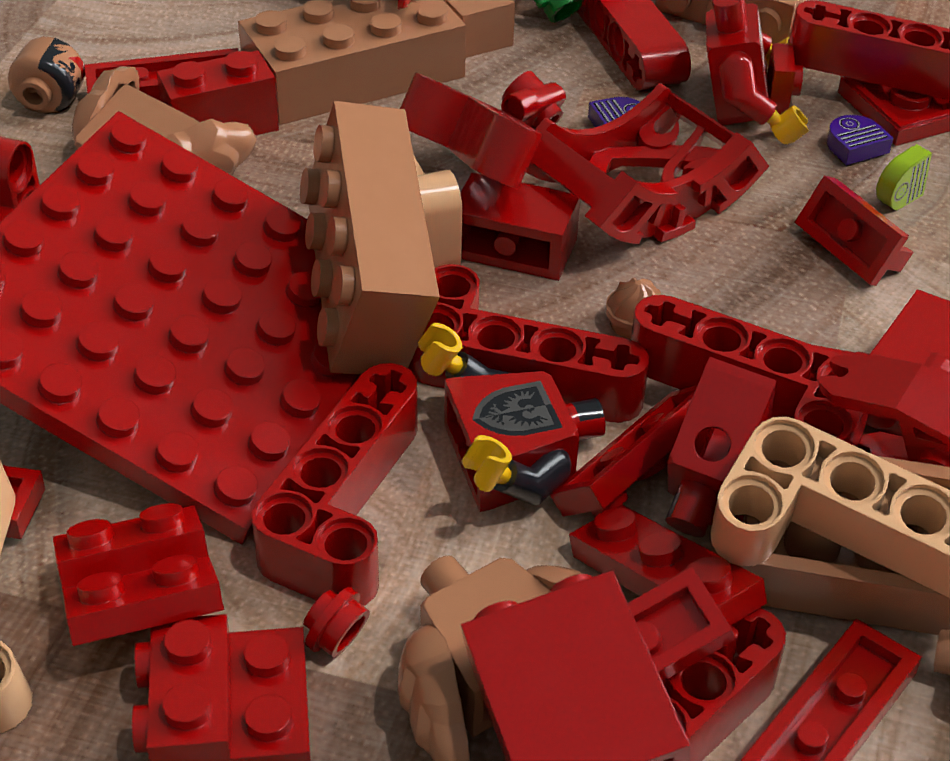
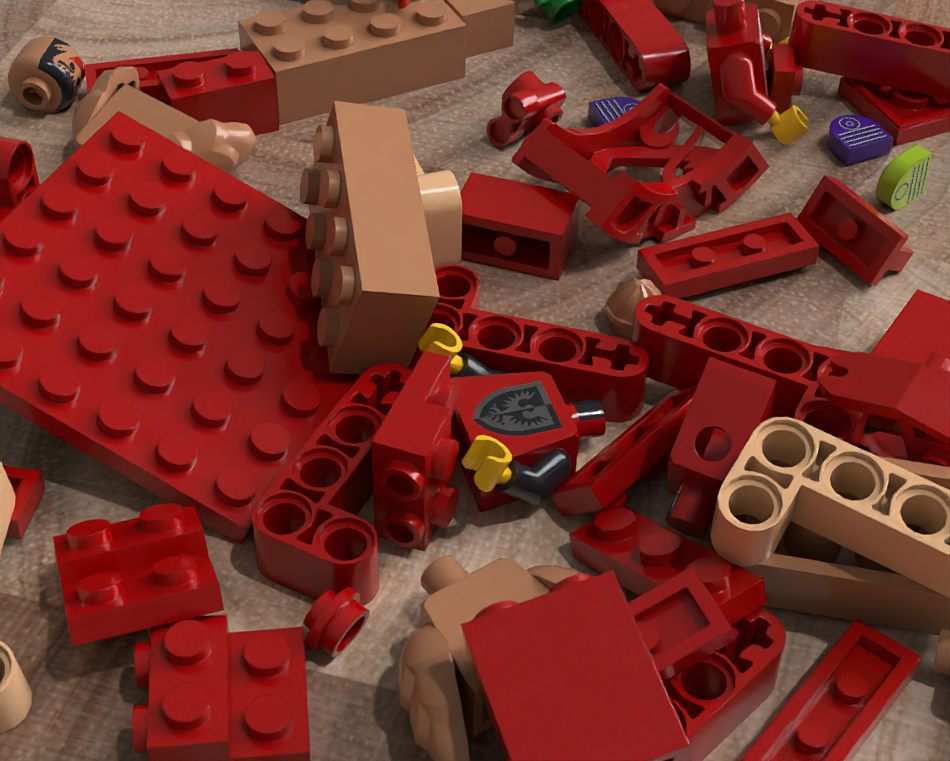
red beam [400,72,543,189] -> none
none -> red plate [371,350,459,551]
none -> red plate [636,212,820,299]

